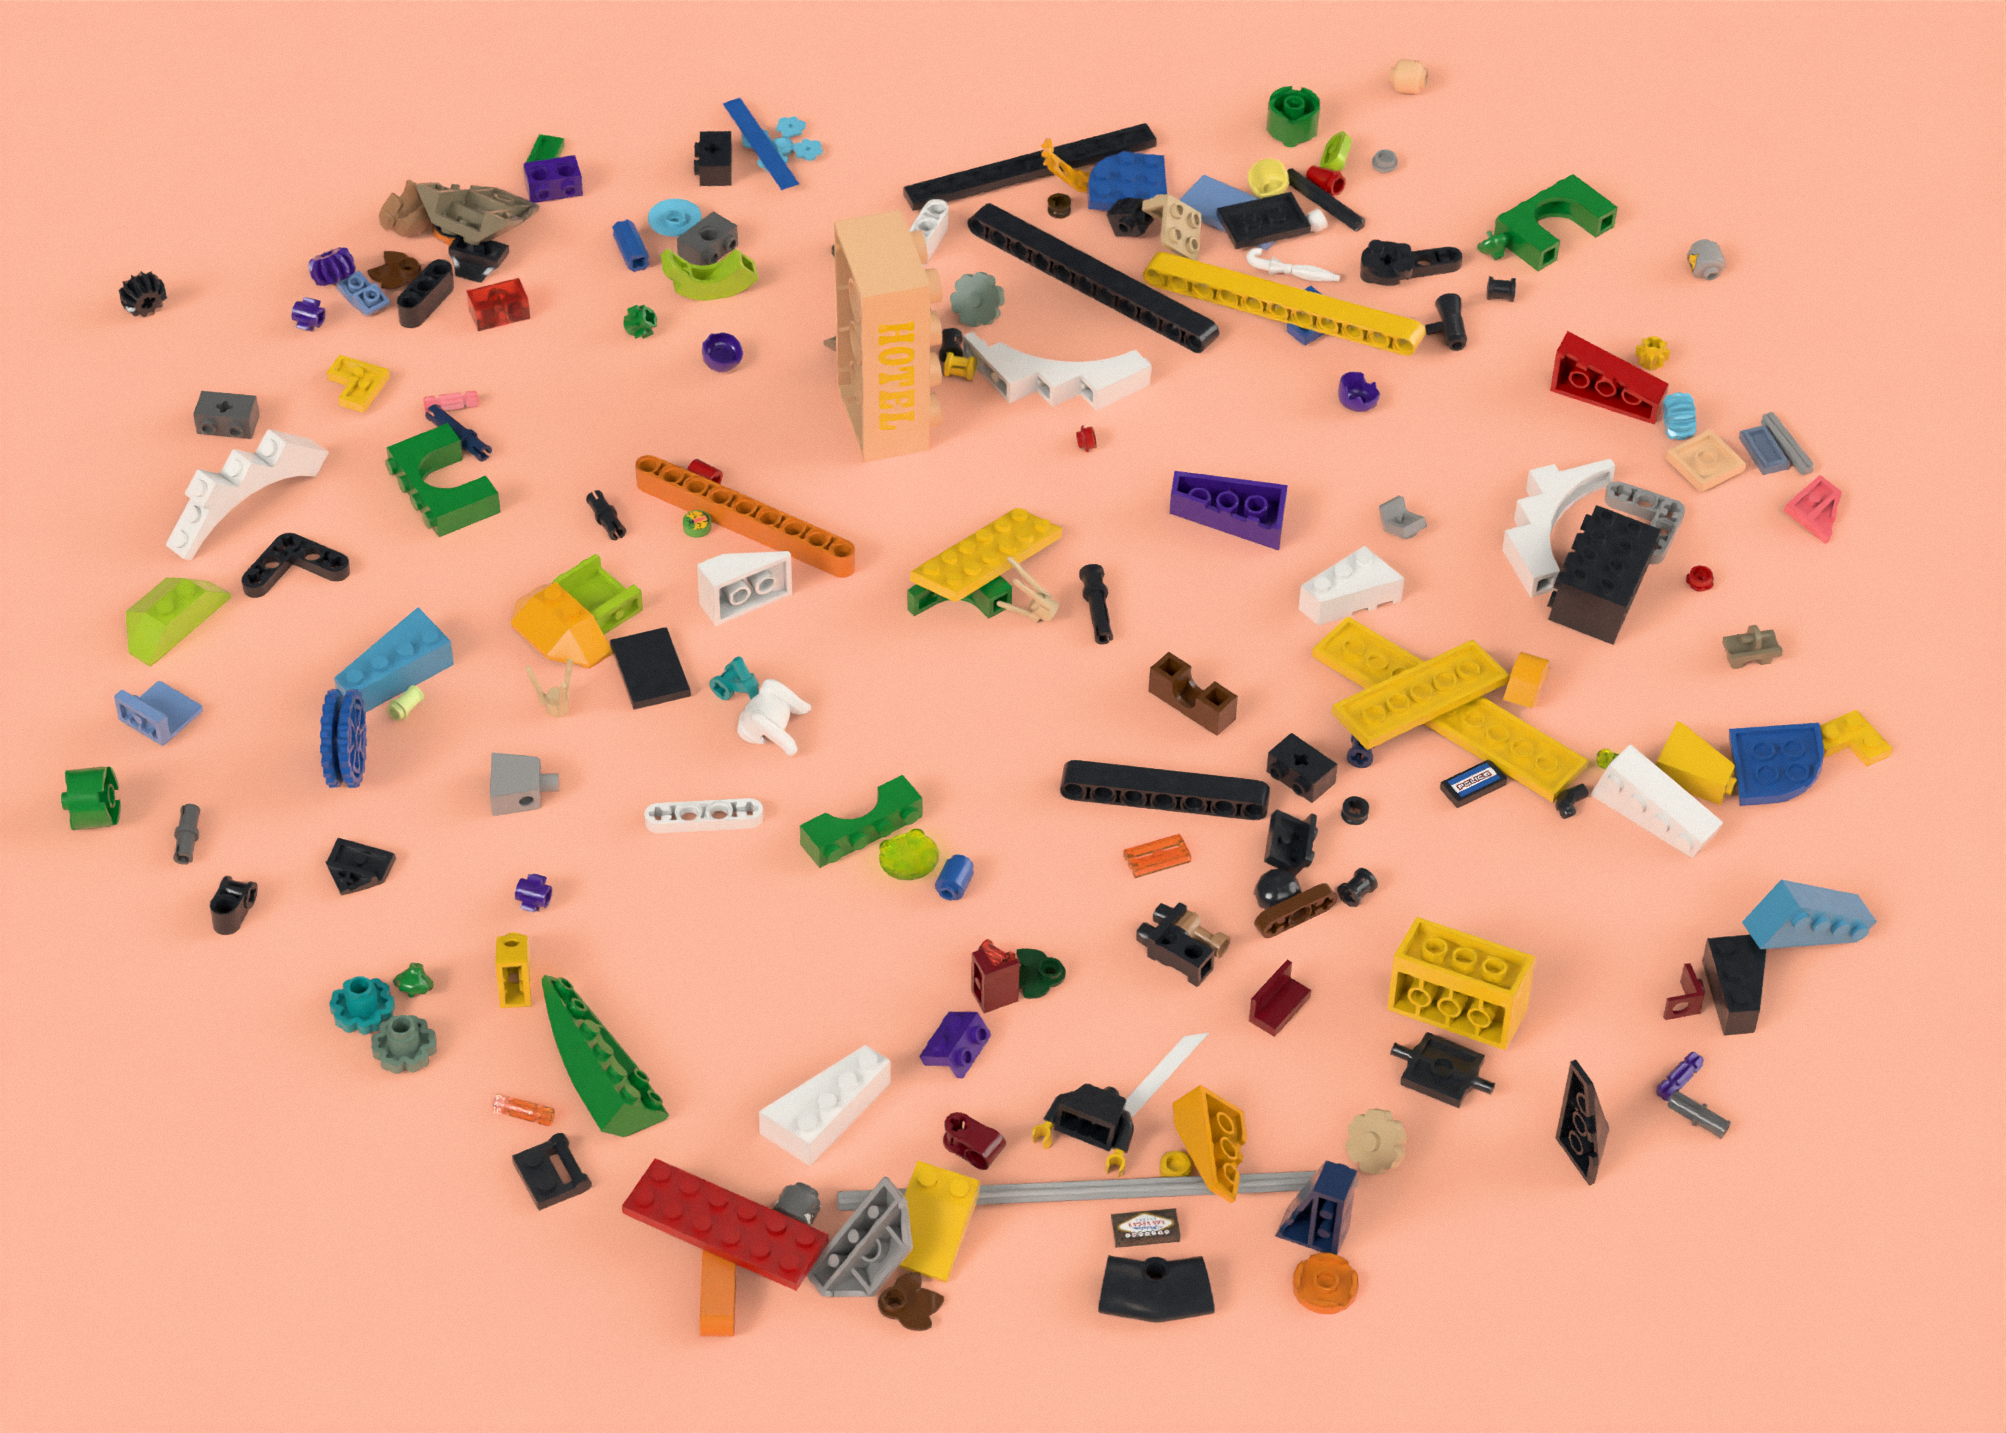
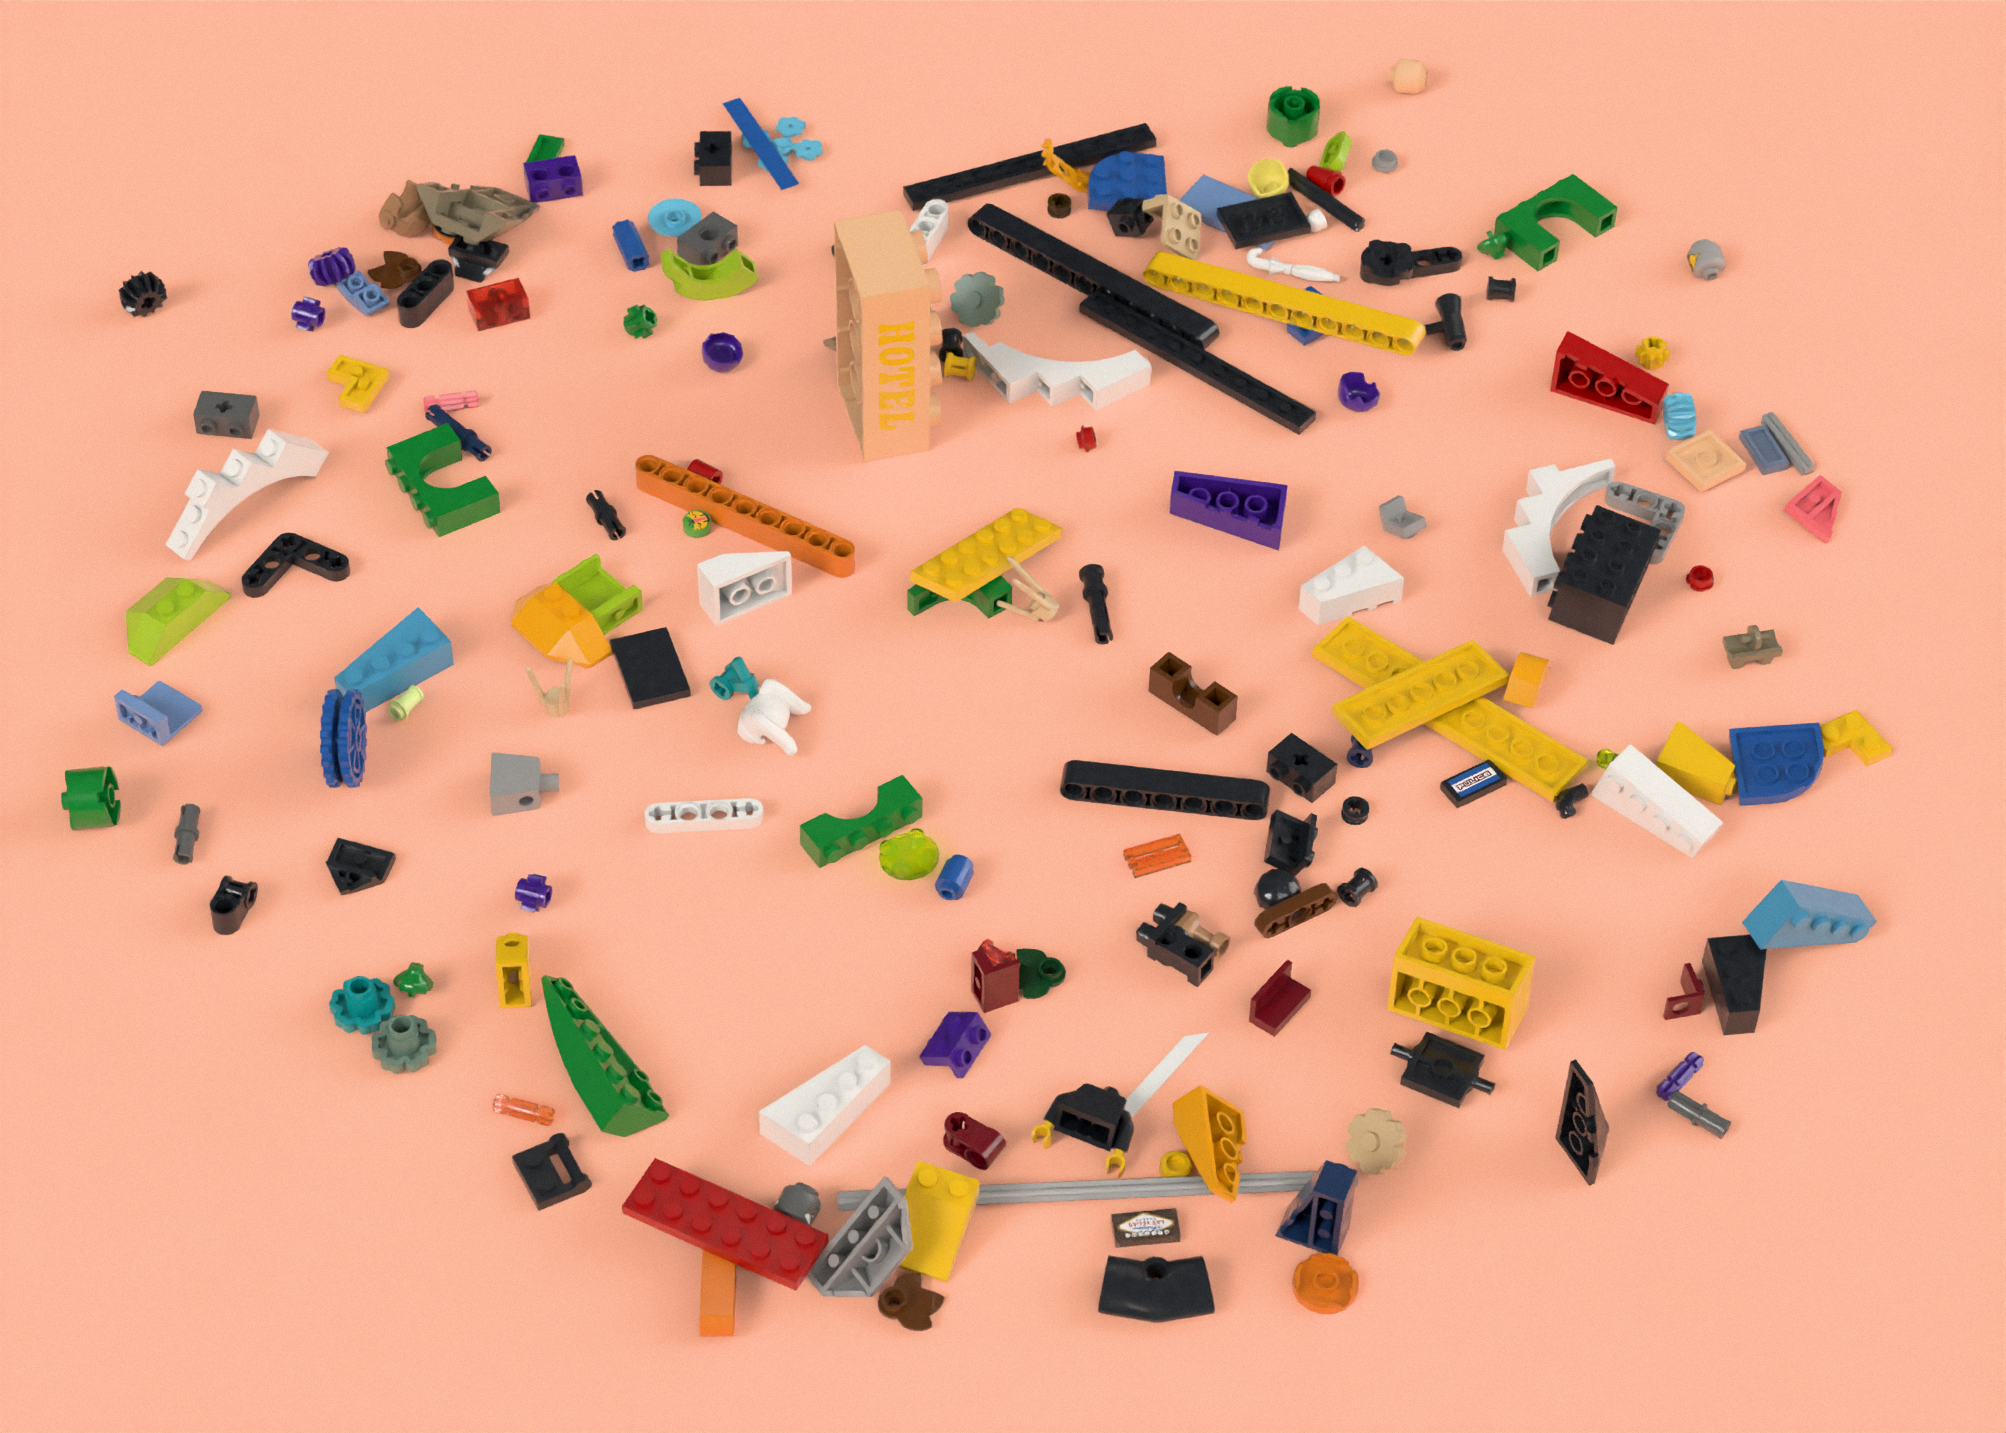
none -> black plate [1079,290,1316,435]

